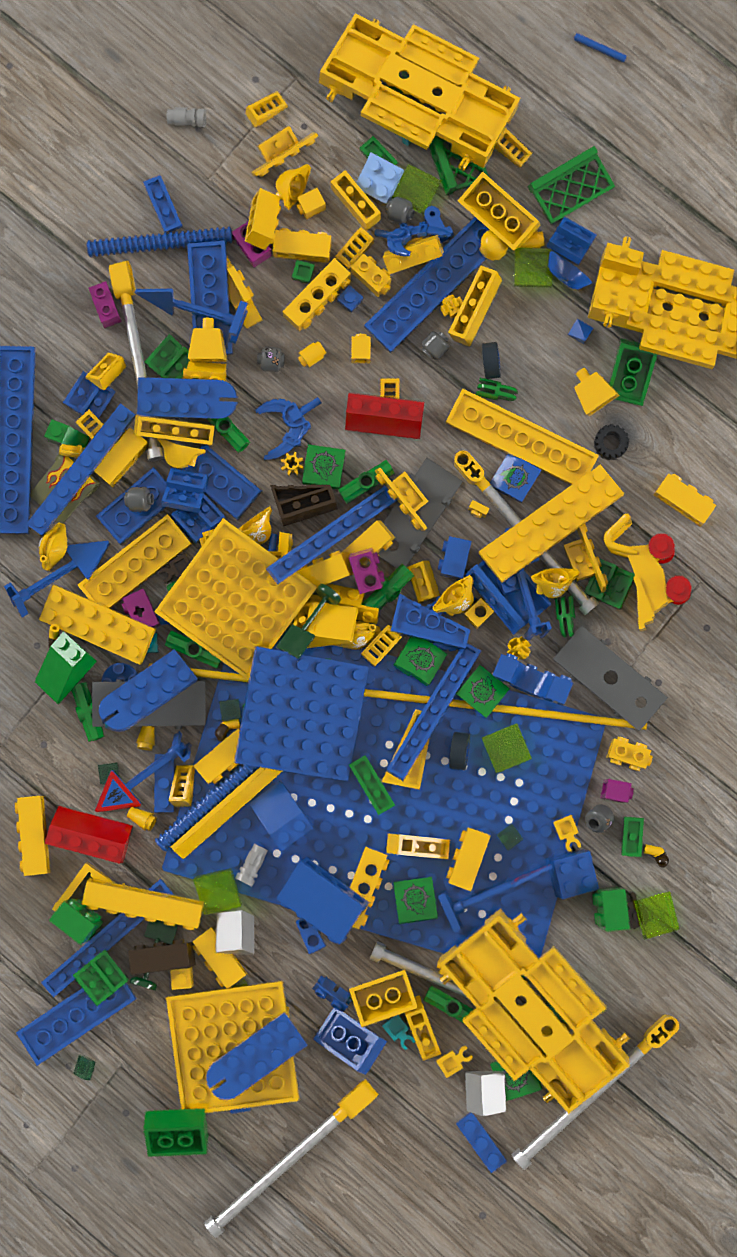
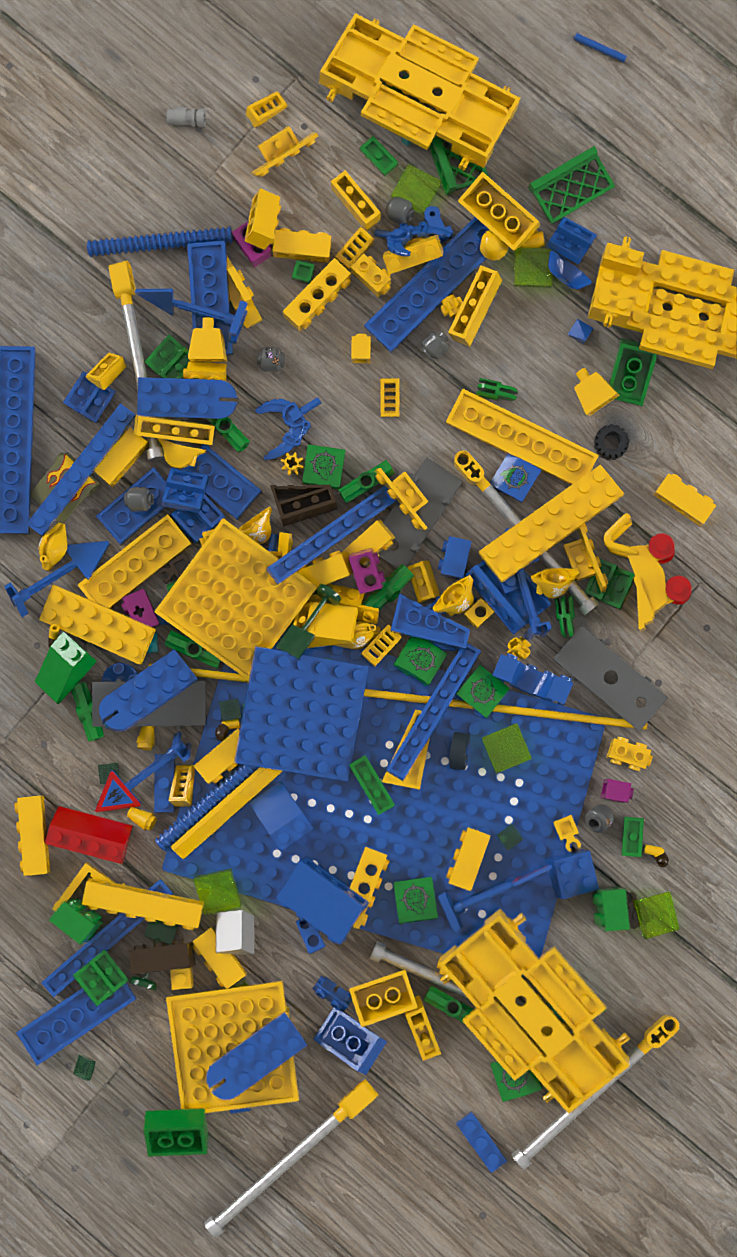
green slope [44,419,90,448] -> none
yellow axle [59,444,85,459] -> none
yellow slope [76,410,104,439] -> none
magenta brick [89,281,122,328] -> none
blue plate [143,175,182,233] -> none
light grey axle [235,844,268,886] -> none
yellow hat [276,164,311,210] -> none
yellow brick [296,188,326,220] -> none
yellow brick [298,341,327,368] -> none
blue plate [337,285,363,312] -> none
red slope [345,392,425,439] -> none
light blue plate [356,153,404,204] -> none
teal plate [382,1015,415,1050] -> none
yellow slope [386,833,450,859] -> none
yellow plate [436,1046,473,1078] -> none
slope [465,1071,506,1116] -> none
yellow plate [468,500,490,518] -> none
black wheel [482,342,501,379] -> none
yellow slope [494,128,532,168] -> none

